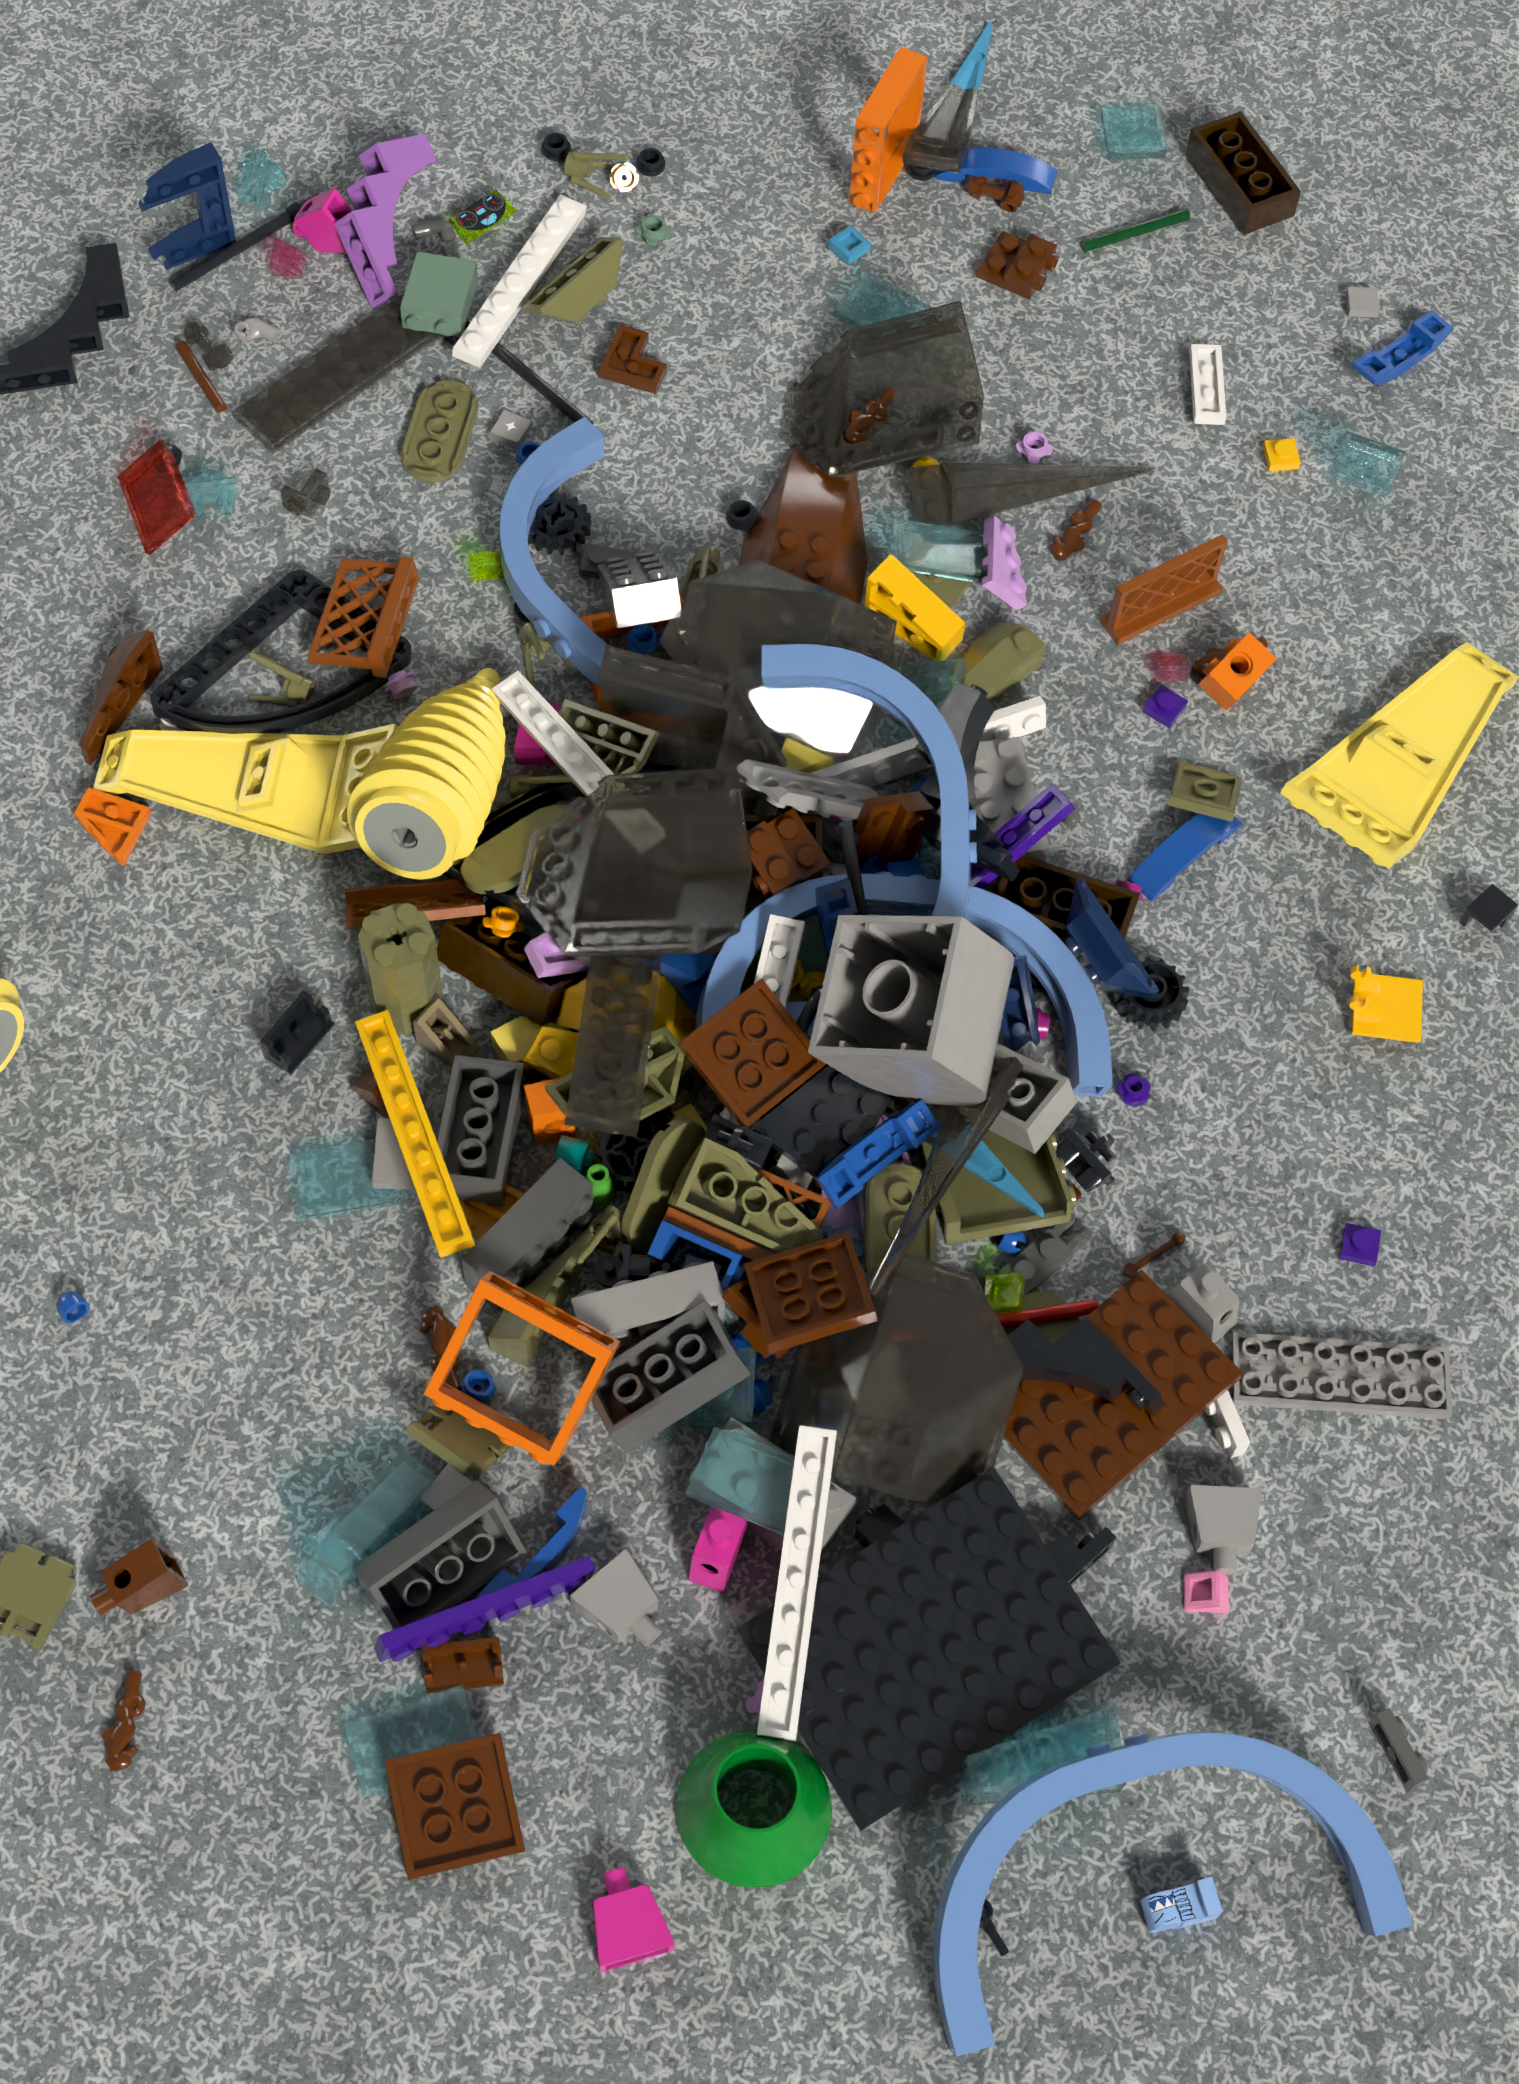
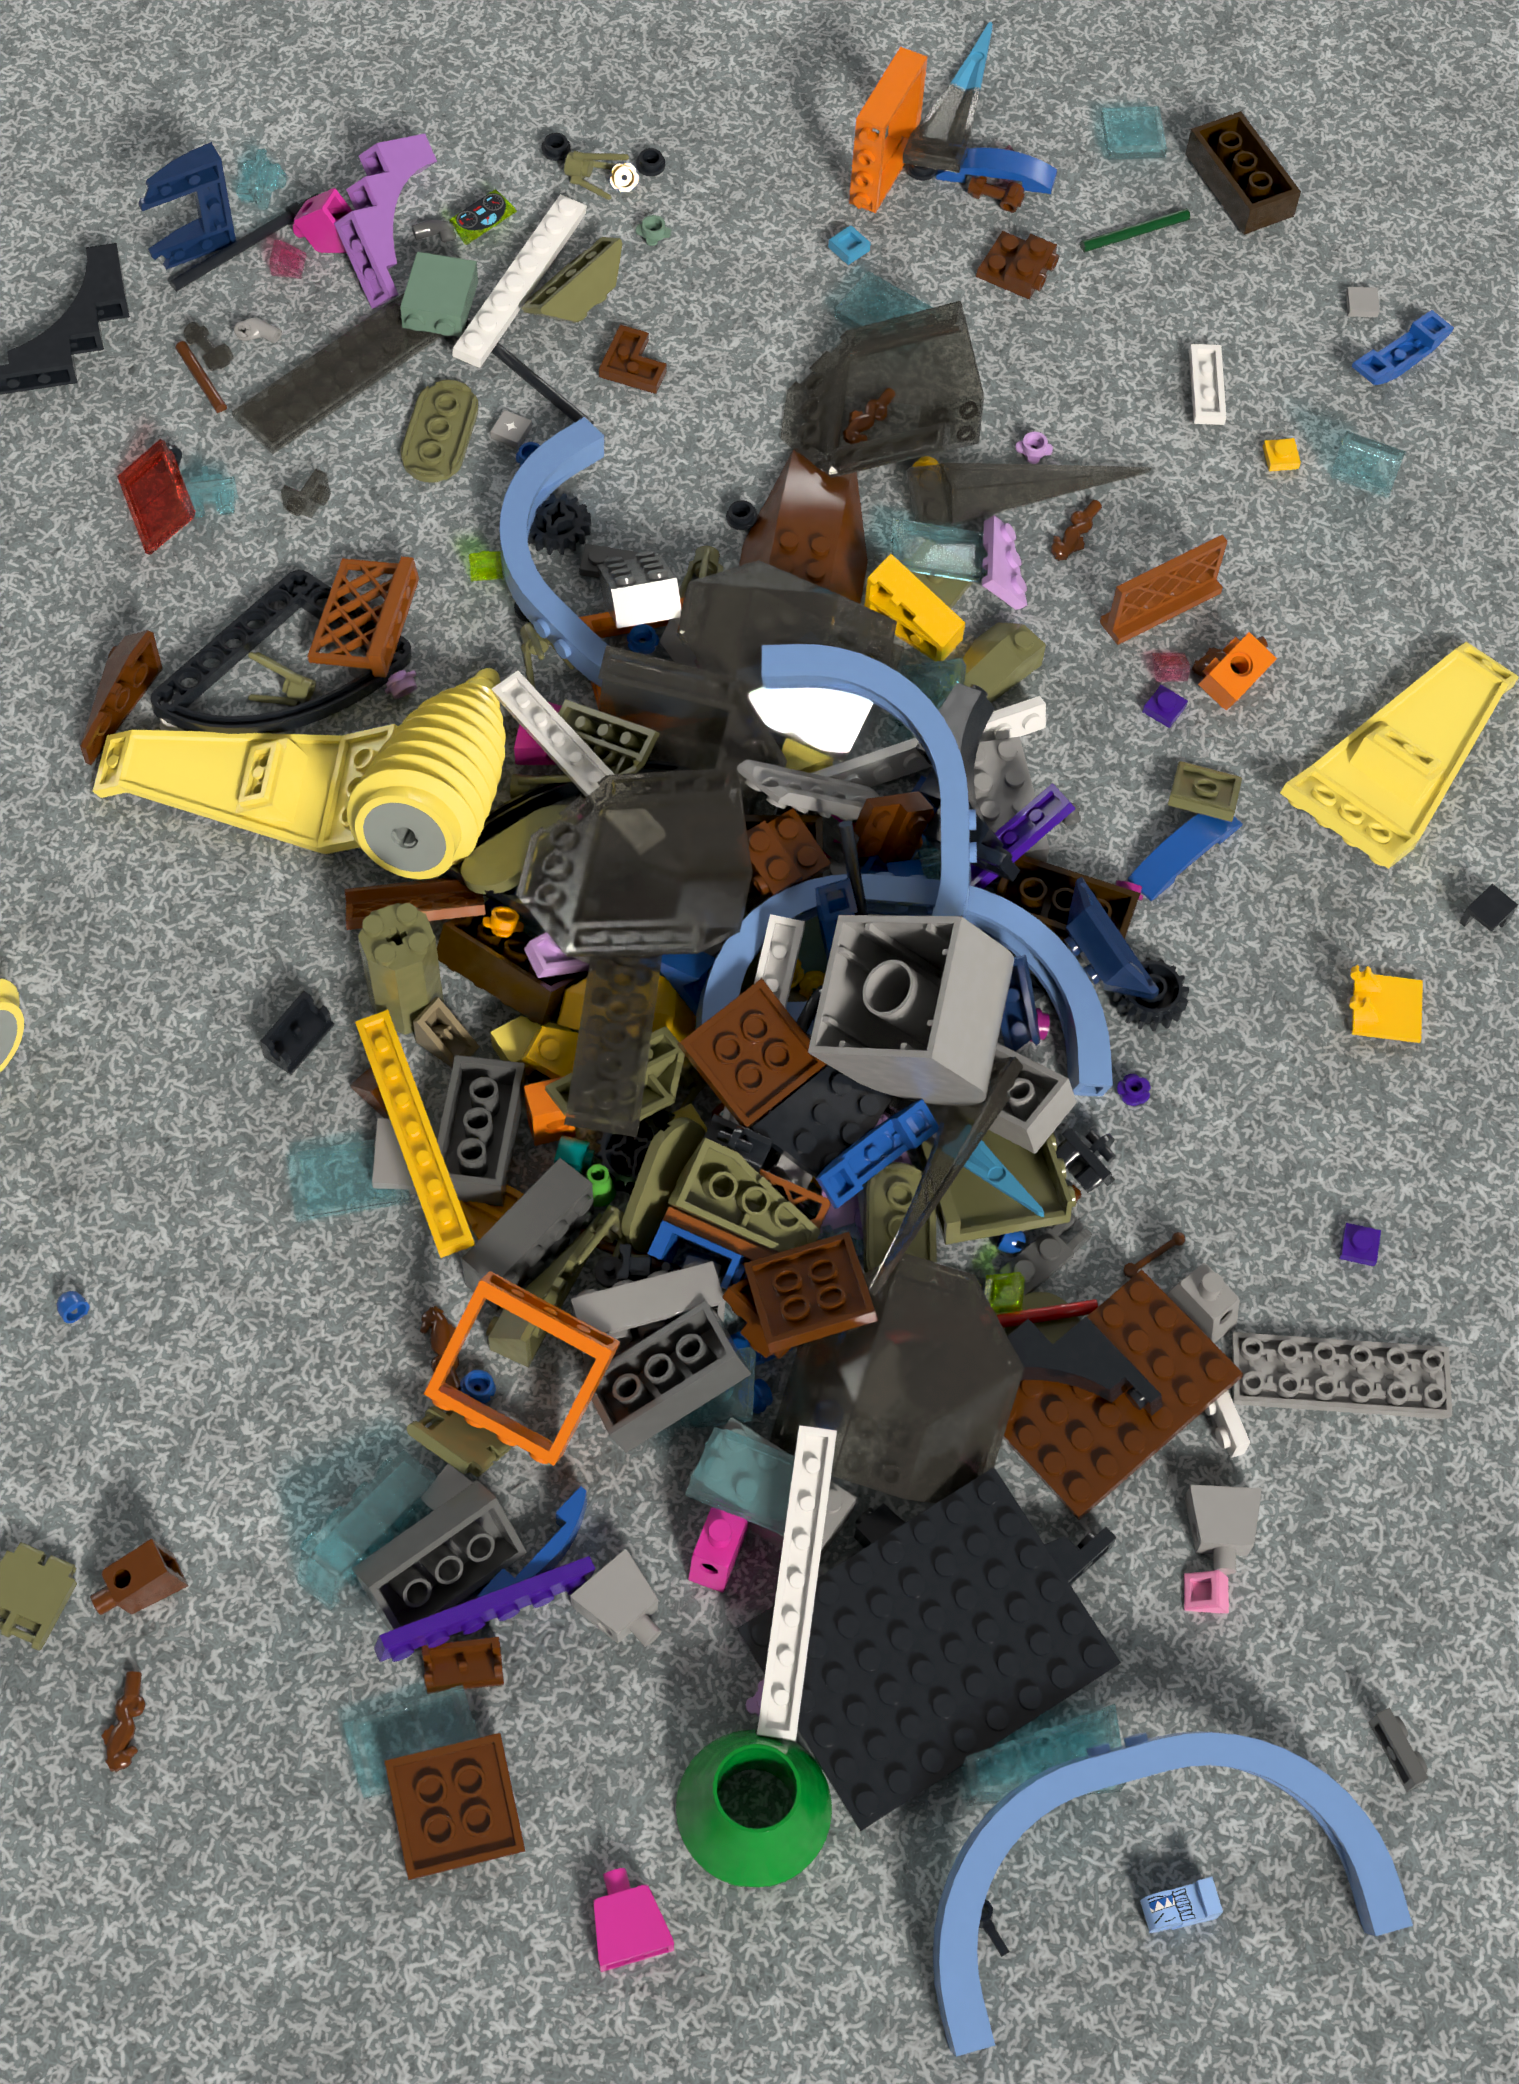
orange wing [74,787,151,866] -> none

